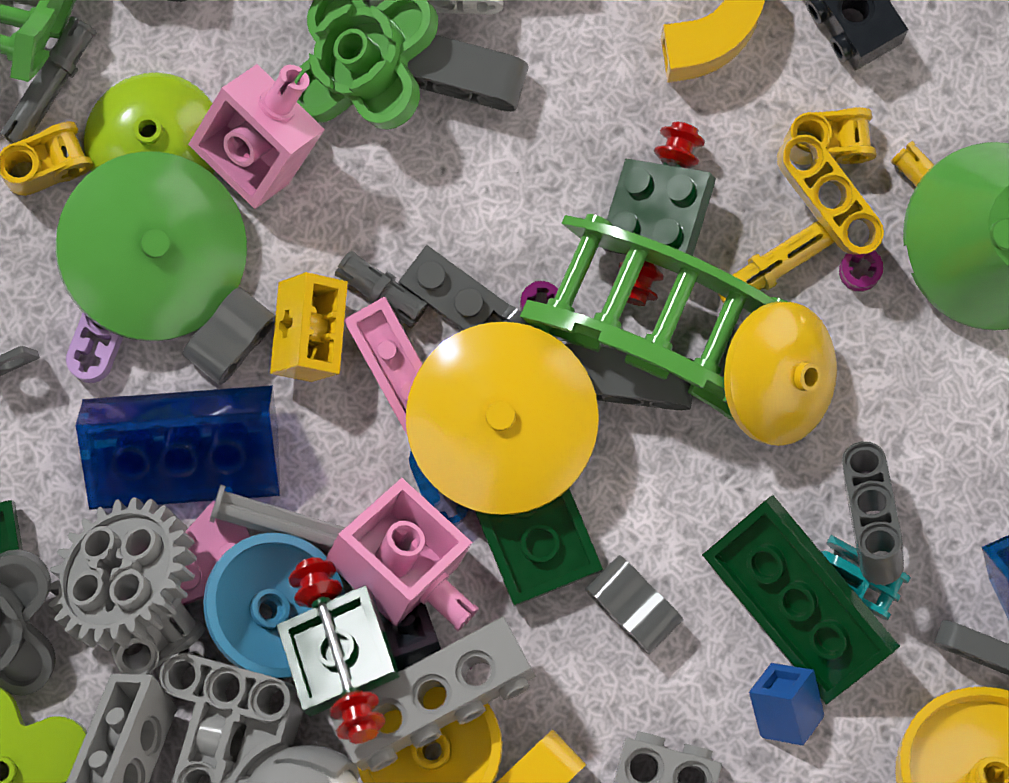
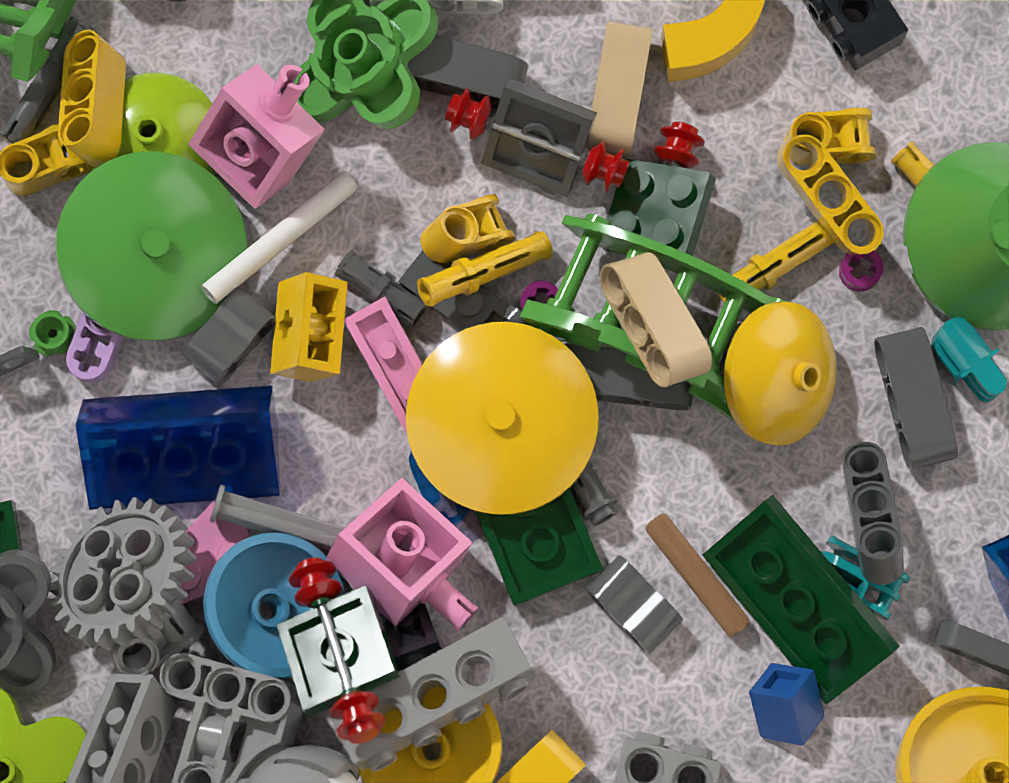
none -> bright green plate [29,310,76,356]
none -> yellow beam [58,30,126,168]
none -> white piece [201,172,358,304]
none -> yellow pin [417,231,553,307]
none -> yellow piece [420,194,515,263]
none -> dark grey plate [445,78,630,197]
none -> dark grey pin [571,462,618,526]
none -> tan beam [586,21,653,157]
none -> tan beam [600,252,712,387]
none -> medium nougat axle [645,513,750,637]
none -> dark grey beam [874,327,958,470]
none -> teal arm [931,317,1007,402]

